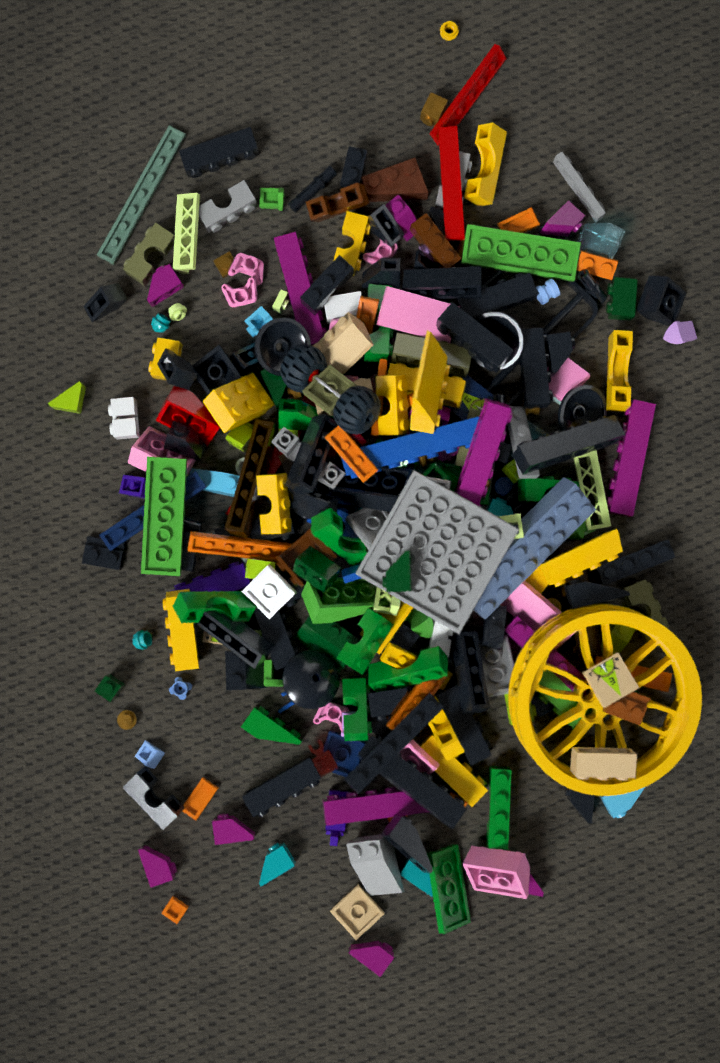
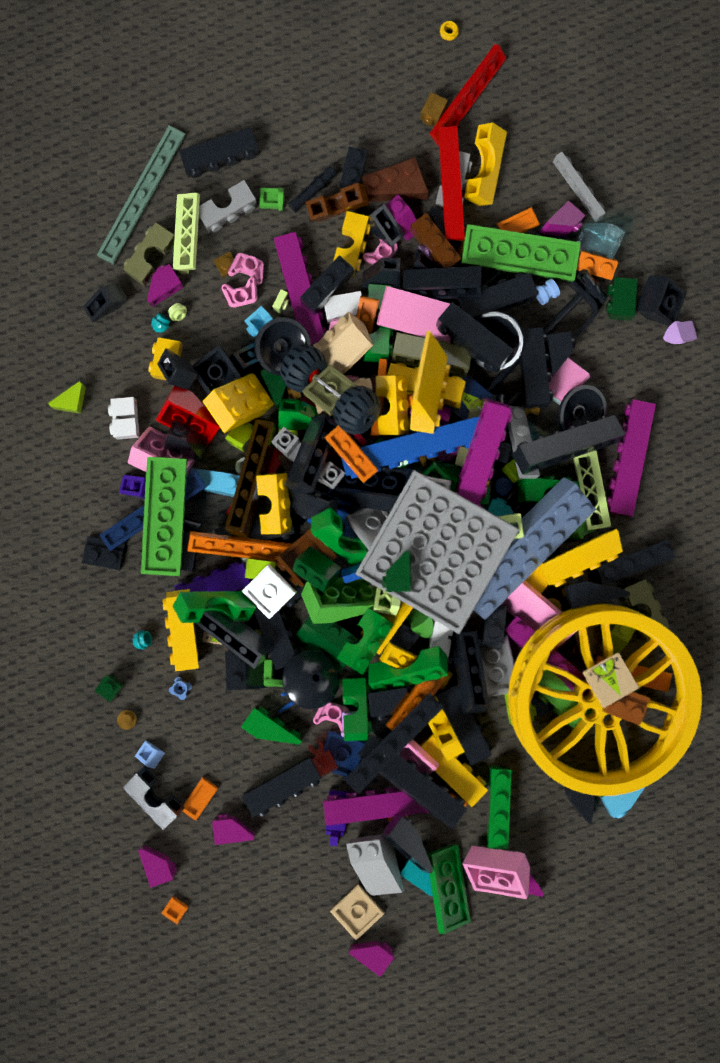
teal slope [259,842,296,887] -> none
tan brick [570,747,637,780] -> none
yellow arch [606,330,633,412] -> none

